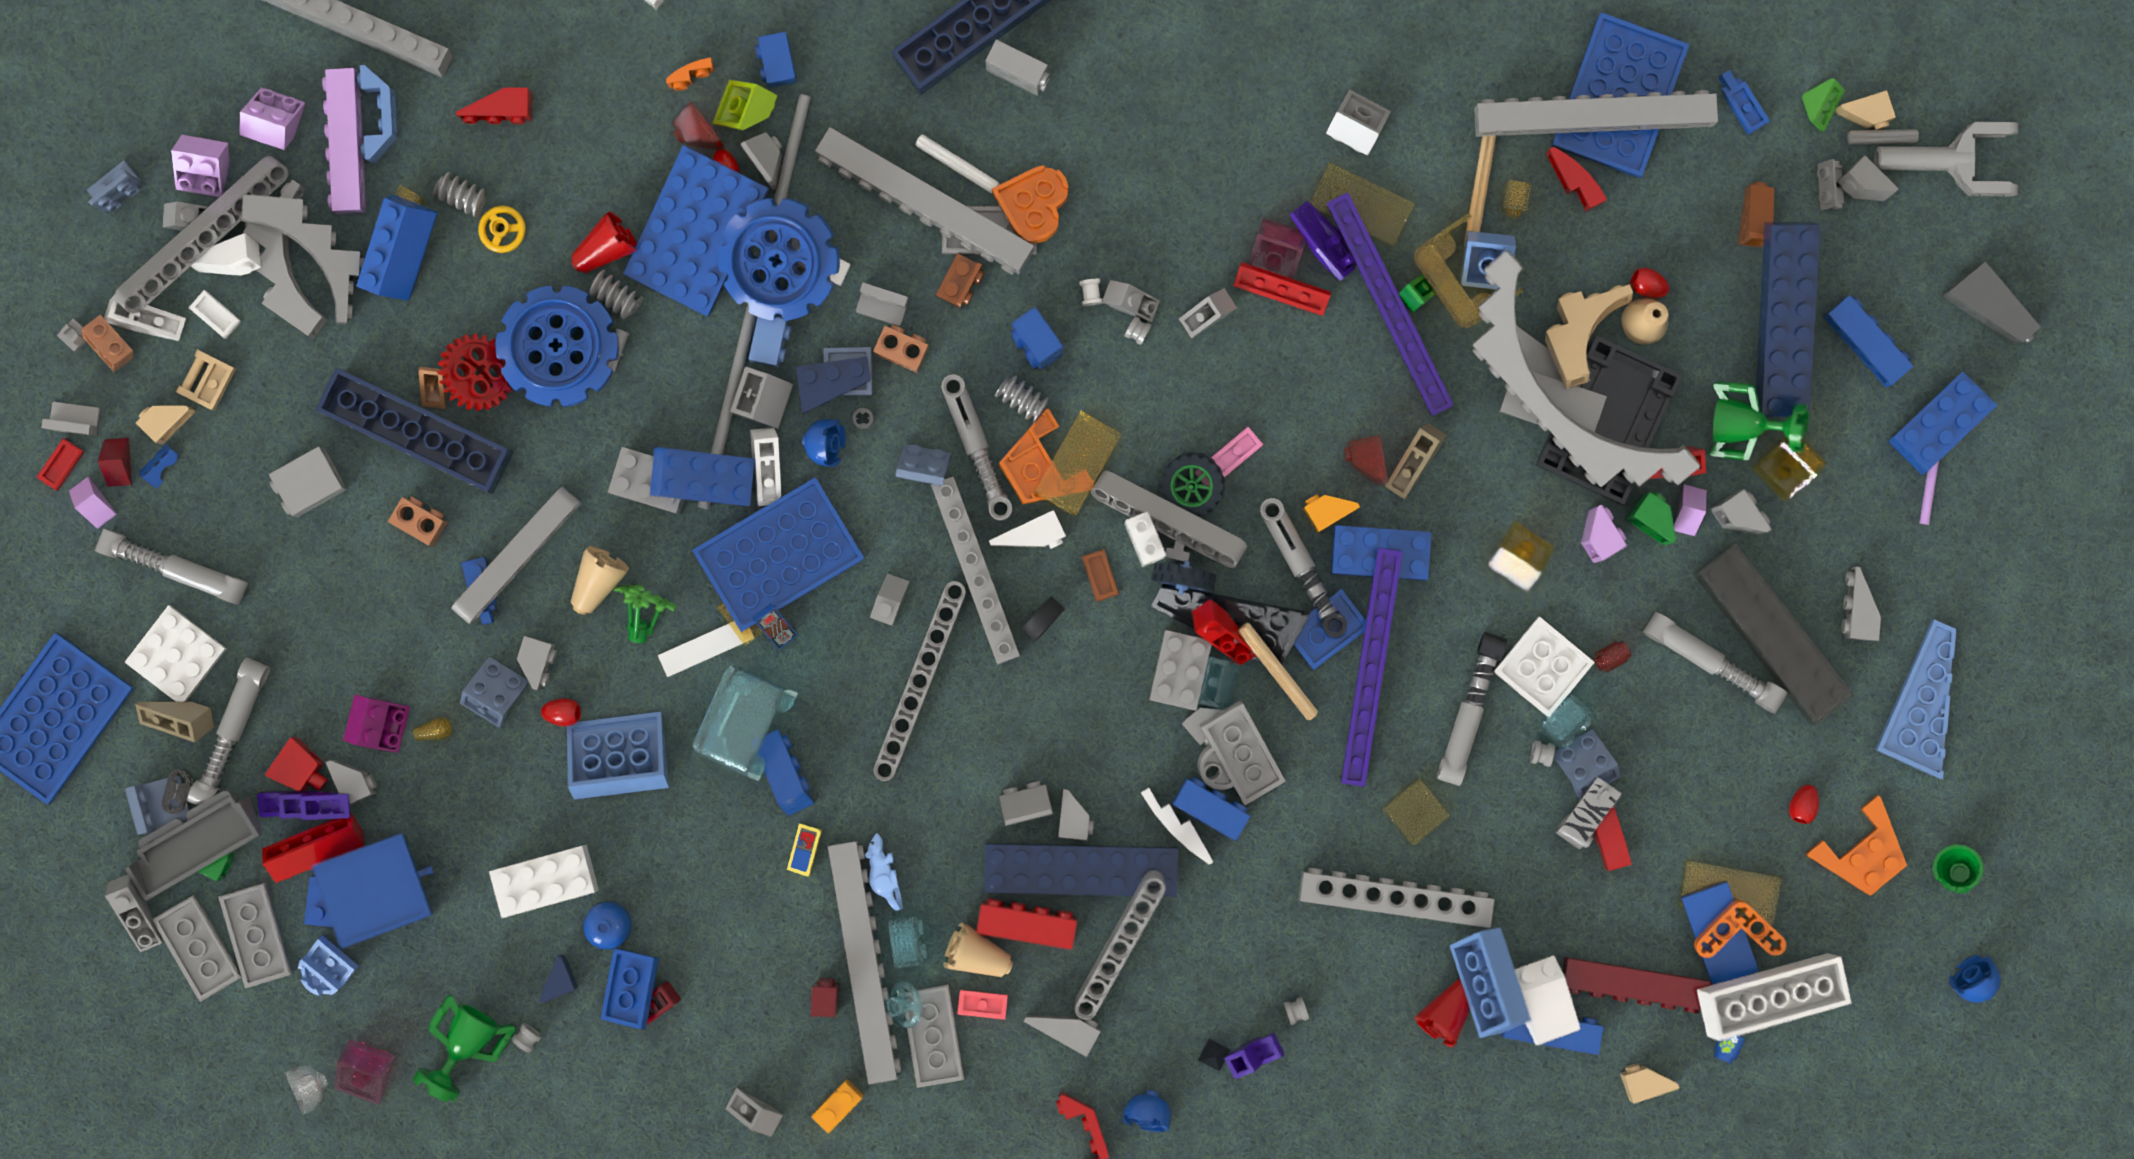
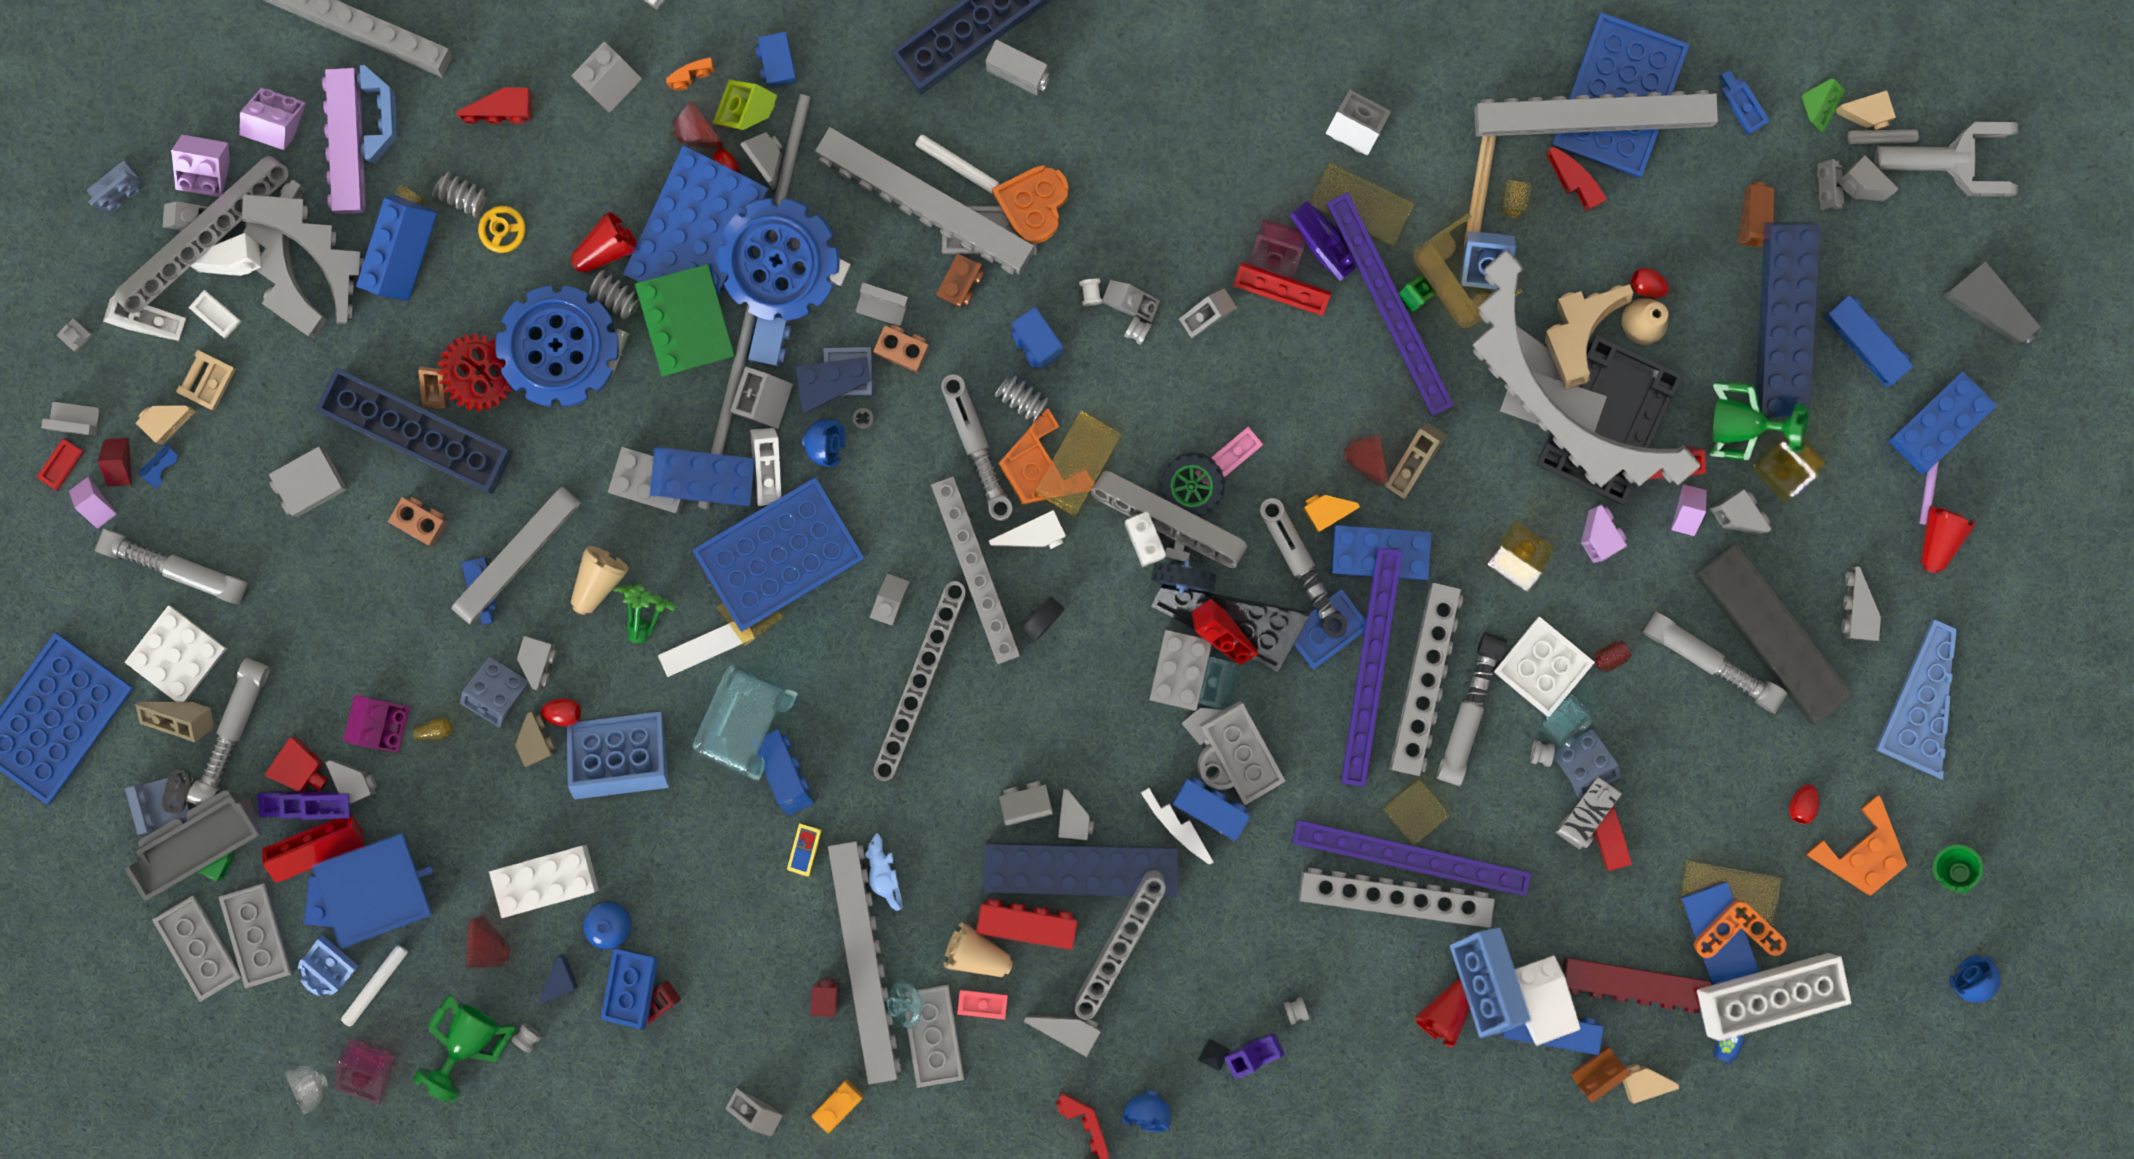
nougat brick [81,315,133,372] -> none
light grey slope [105,874,162,952] -> none
tile [752,603,798,649] -> none
clear light blue brick [888,915,928,968] -> none
sand blue plate [895,444,951,486] -> none
dark orange tile [1082,549,1119,602] -> none
tan axle [1238,623,1318,720] -> none
green slope [1625,492,1676,546] -> none
none -> white axle [341,945,408,1027]
none -> clear red slope [466,915,509,968]
none -> dark tan slope [515,712,556,767]
none -> light grey slope [571,42,643,113]
none -> green slope [635,264,735,376]
none -> dark purple plate [1292,820,1531,896]
none -> light grey brick [1389,583,1463,776]
none -> dark orange bracket [1570,1046,1631,1103]
none -> red cone [1920,505,1977,574]

